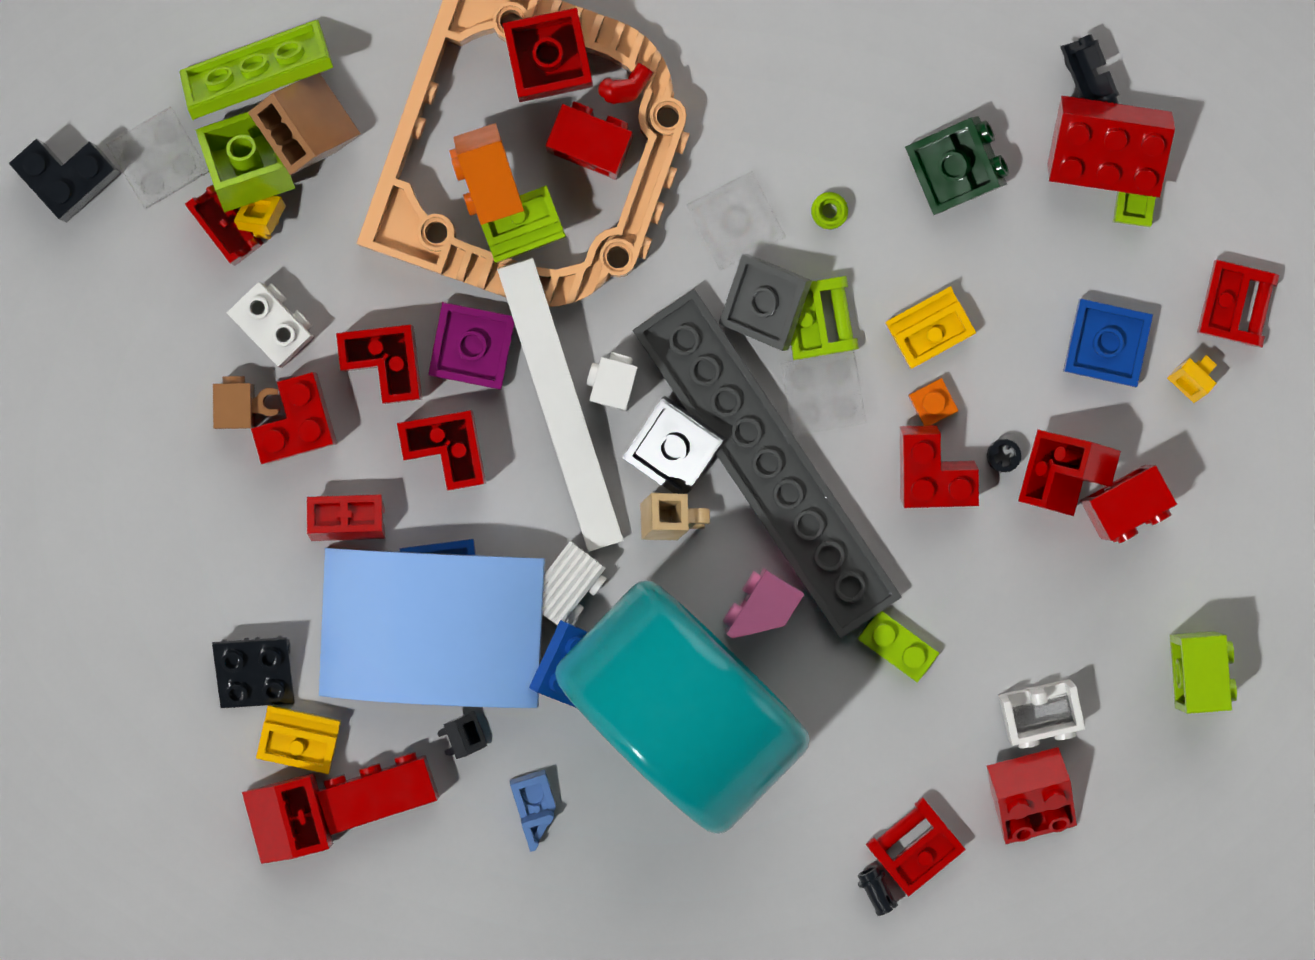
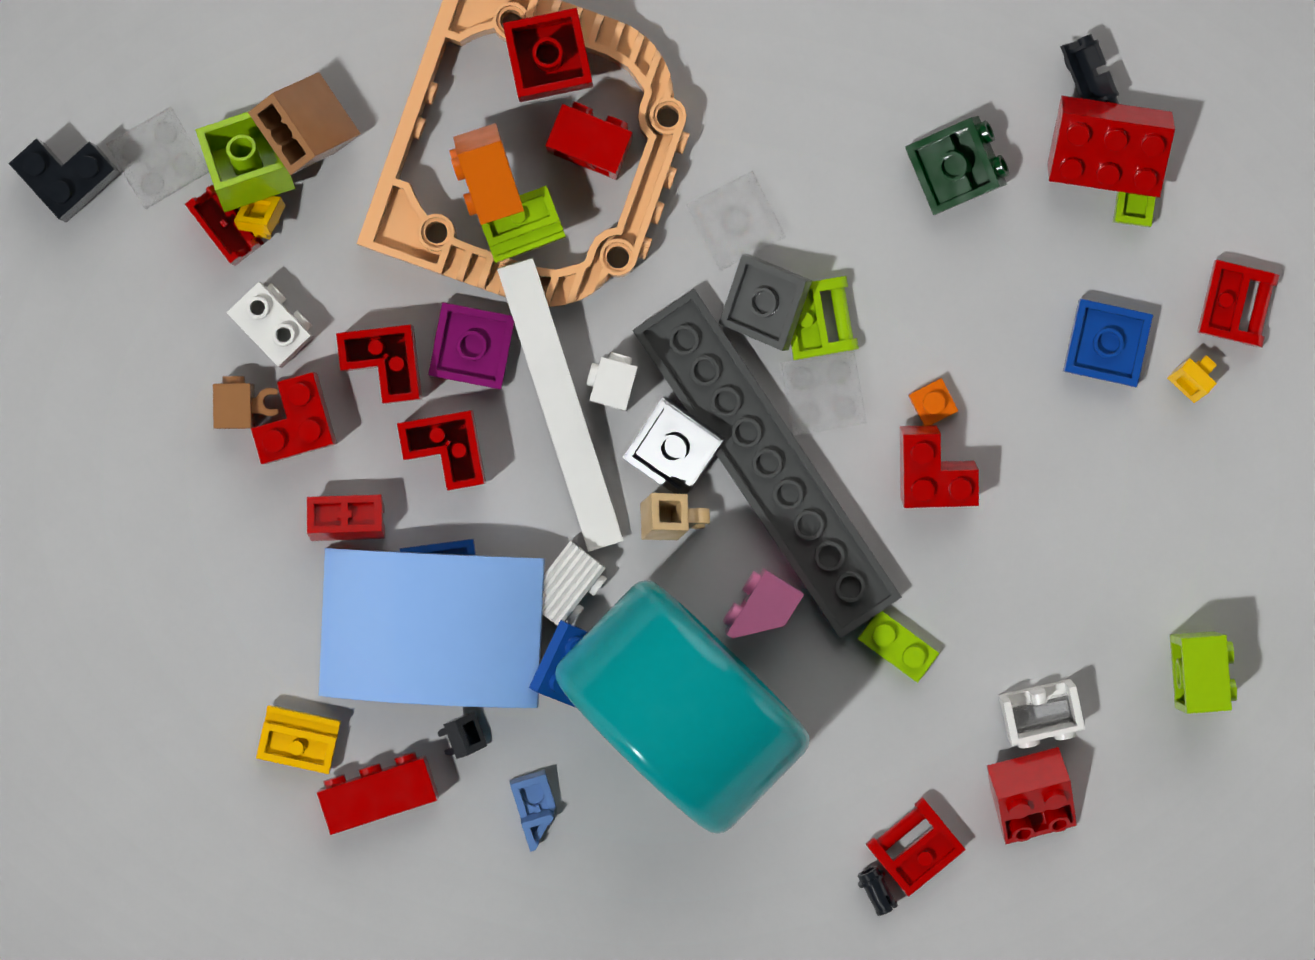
lime tile [179,20,334,120] -> none
black hinge [212,636,295,708] -> none
red slope [242,773,334,864] -> none
red arm [598,63,653,104] -> none
lime plate [811,192,848,230] -> none
yellow plate [884,286,976,369] -> none
black bush [986,439,1021,472] -> none
red brick [1018,429,1121,516] -> none
red brick [1080,465,1178,543] -> none

